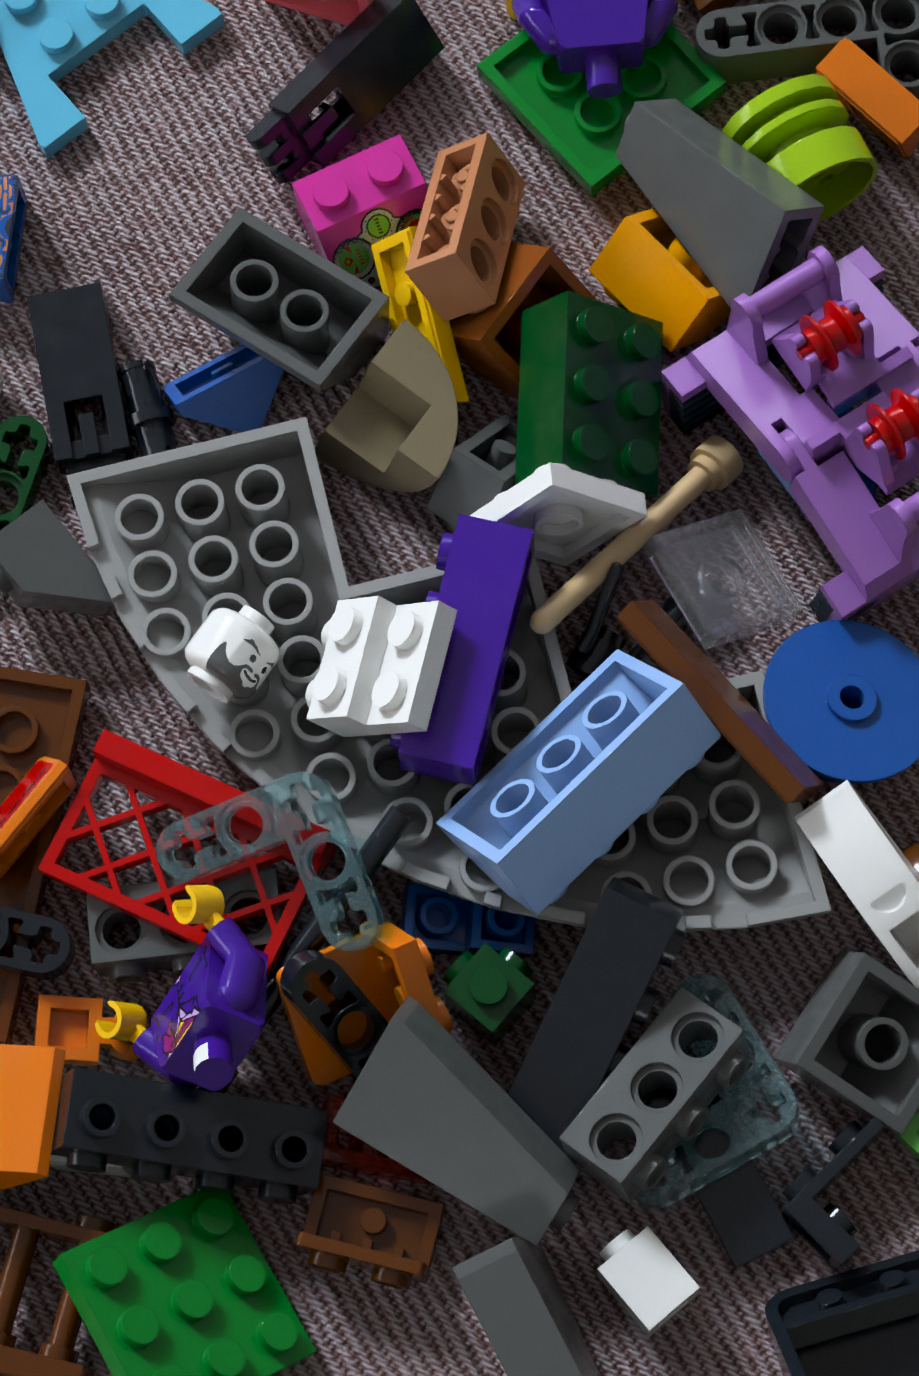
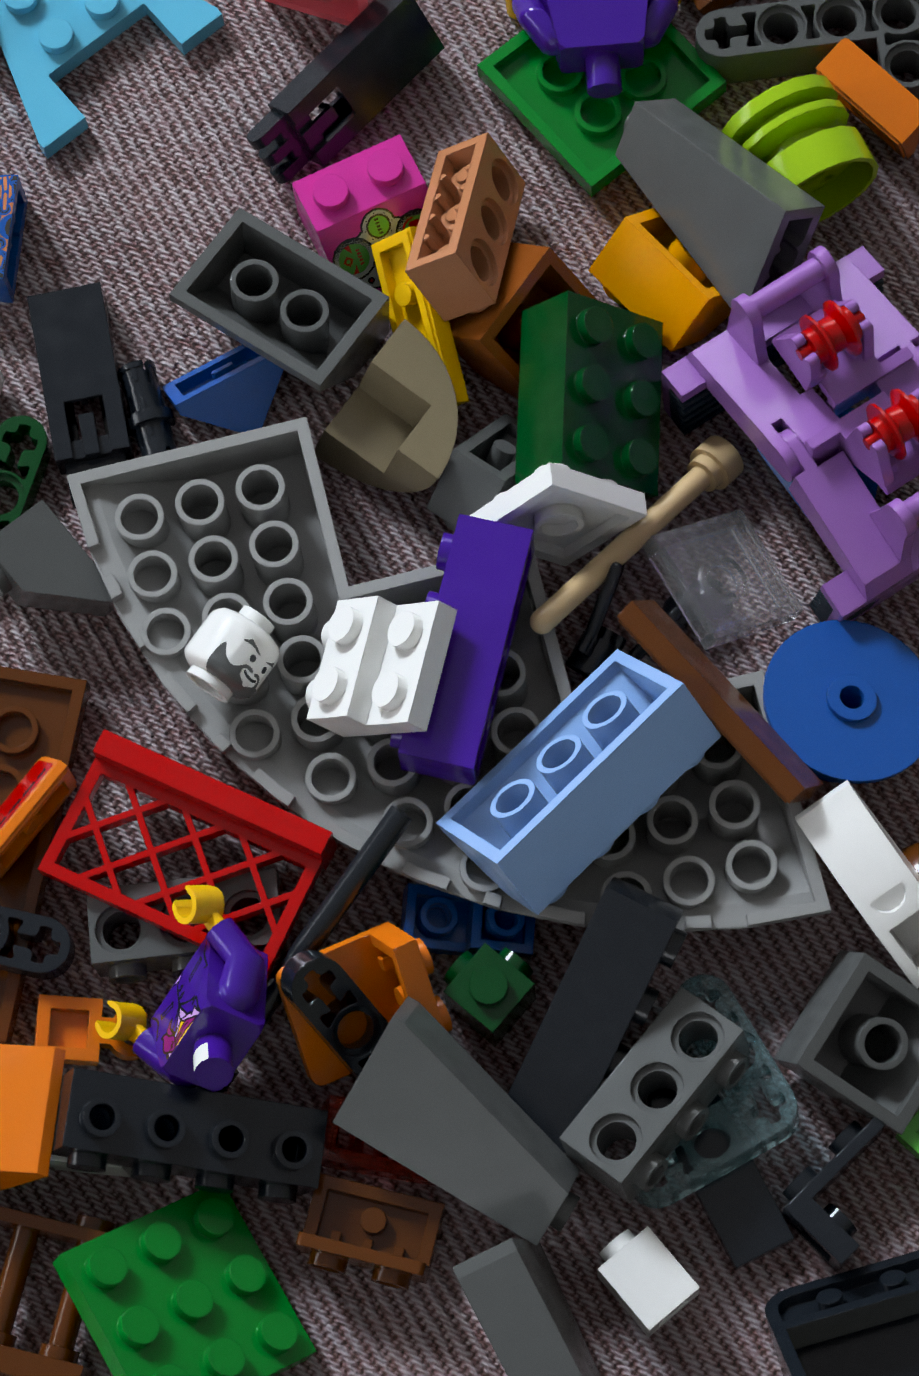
clear light blue beam [156,771,384,951] -> none

